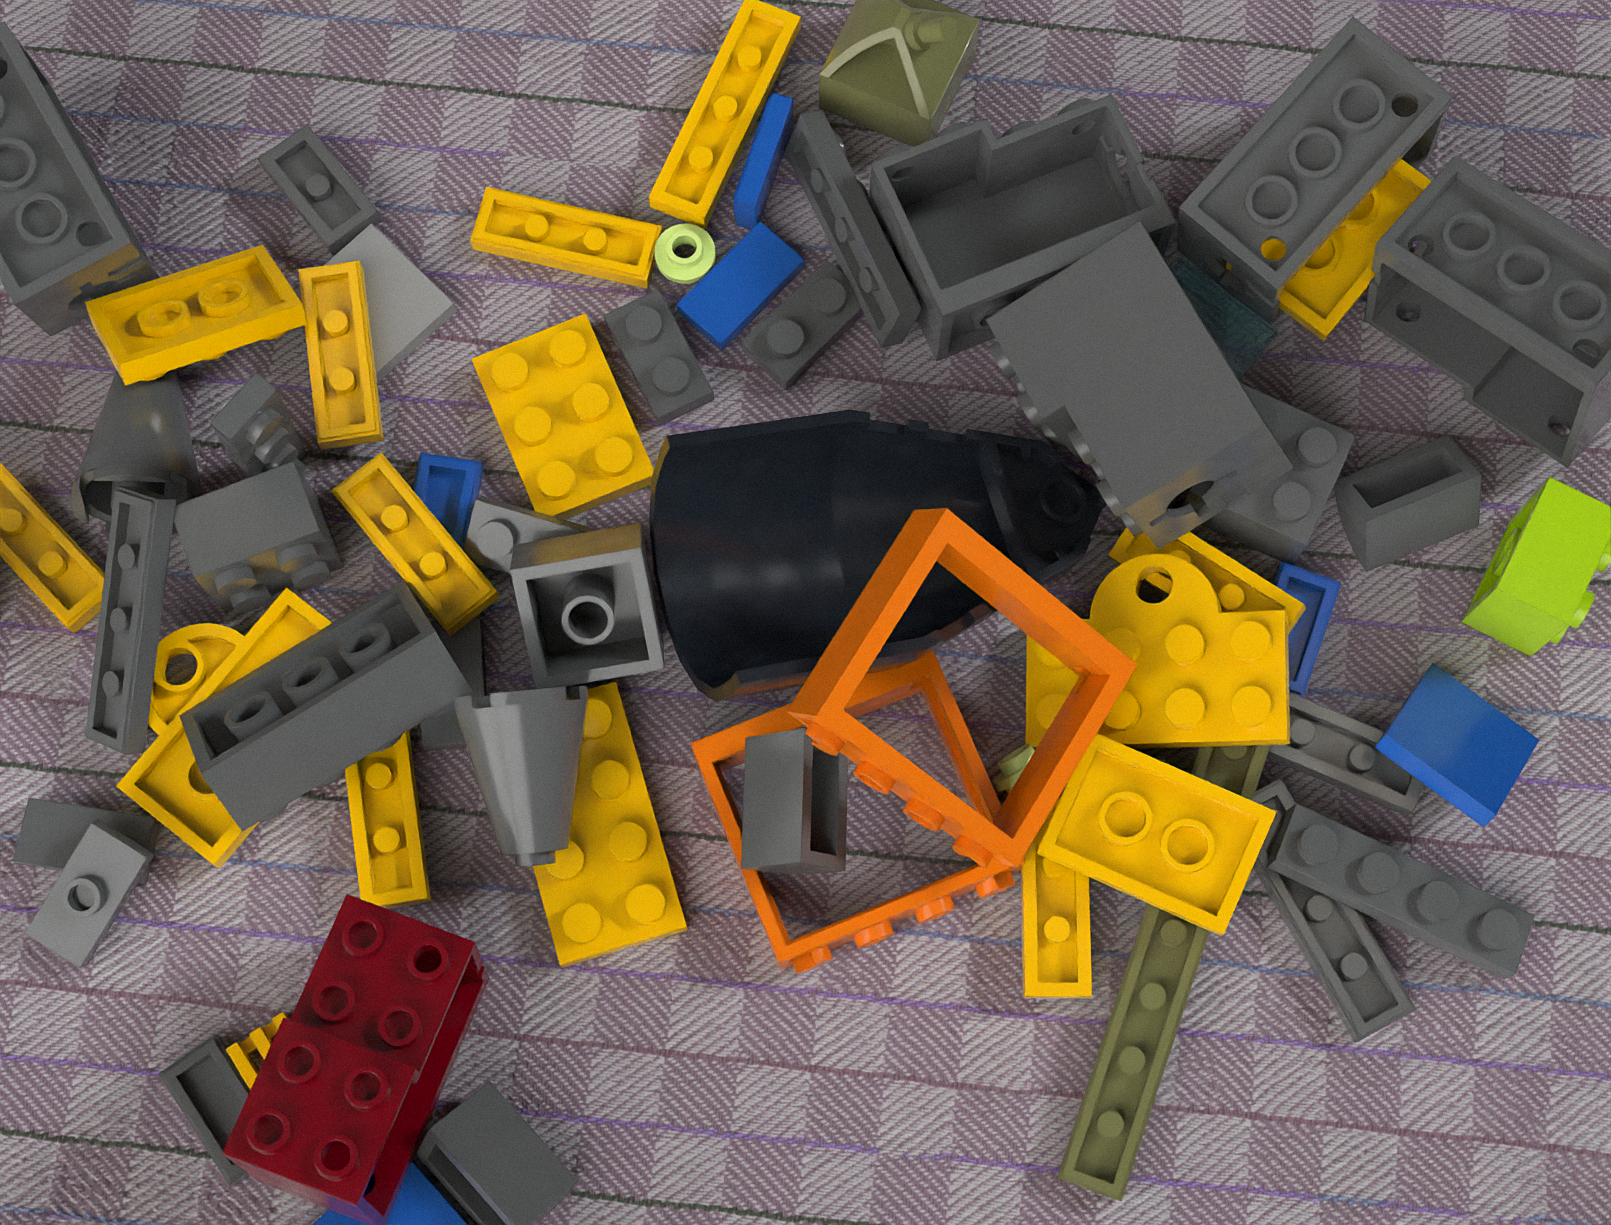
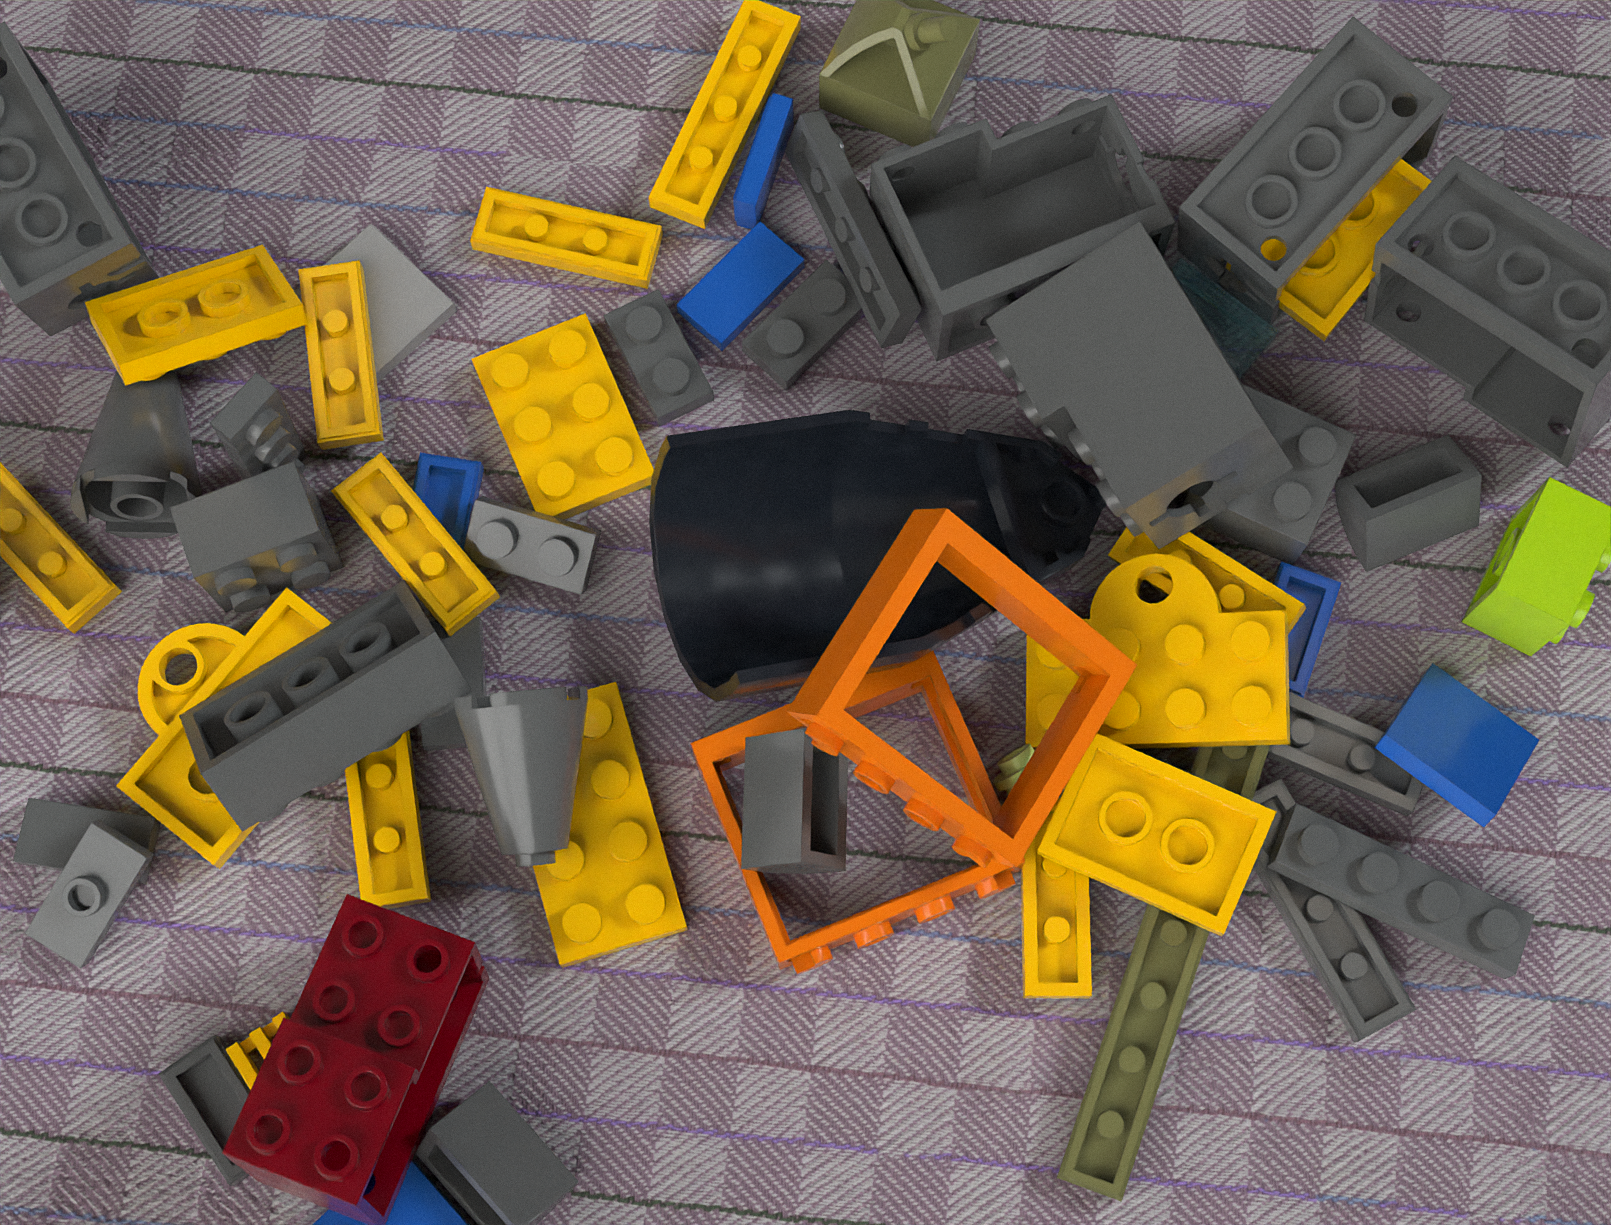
dark grey tile [85,486,176,755] -> none
dark grey plate [258,124,382,256] -> none
dark grey brick [510,523,665,689] -> none
yellowish green plate [654,223,716,284] -> none

